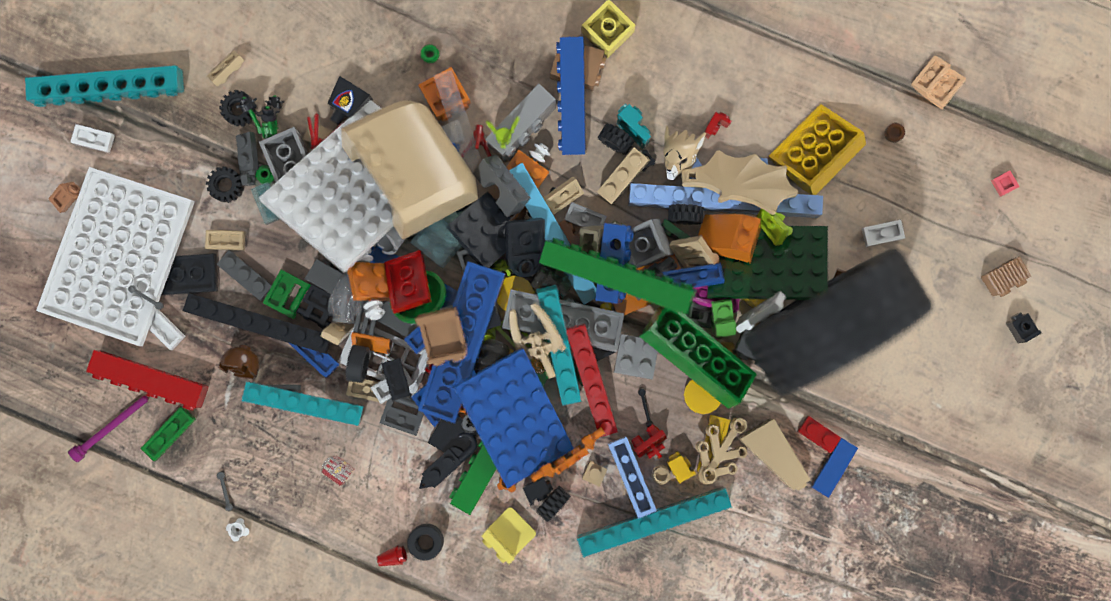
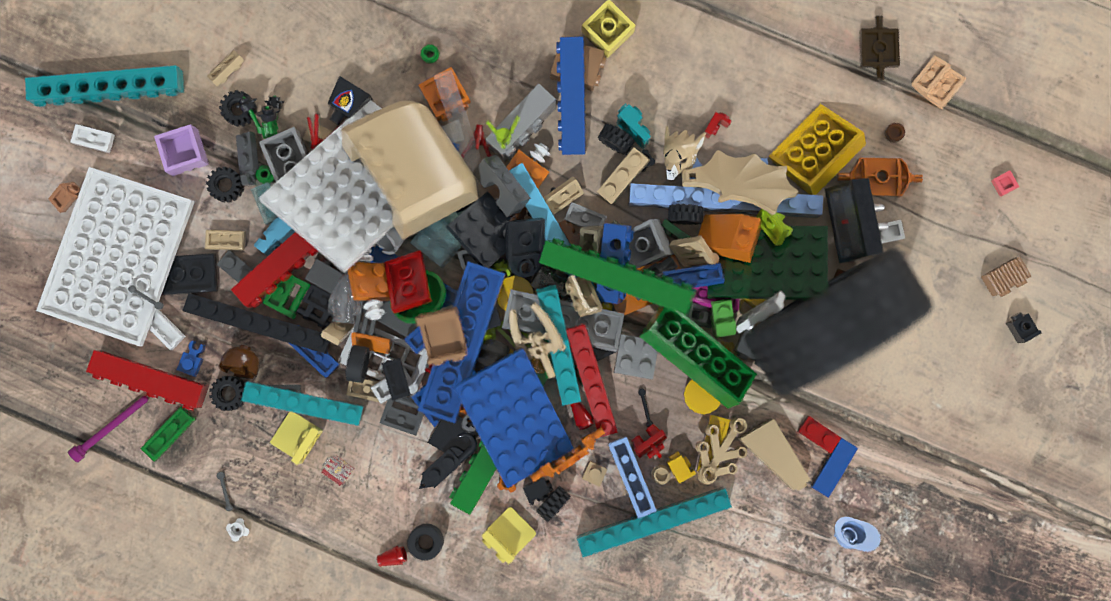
none -> lavender piece [154,124,209,176]
none -> blue plate [176,341,205,377]
none -> black tyre [209,376,245,411]
none -> red brick [230,232,319,308]
none -> medium azure plate [254,217,296,256]
none -> light yellow bracket [270,412,324,465]
none -> tan bracket [565,275,603,318]
none -> red cone [570,402,594,431]
none -> piece [825,178,889,264]
none -> light blue piece [834,517,881,552]
none -> orange plate [837,157,923,198]
none -> dark brown plate [859,15,900,80]

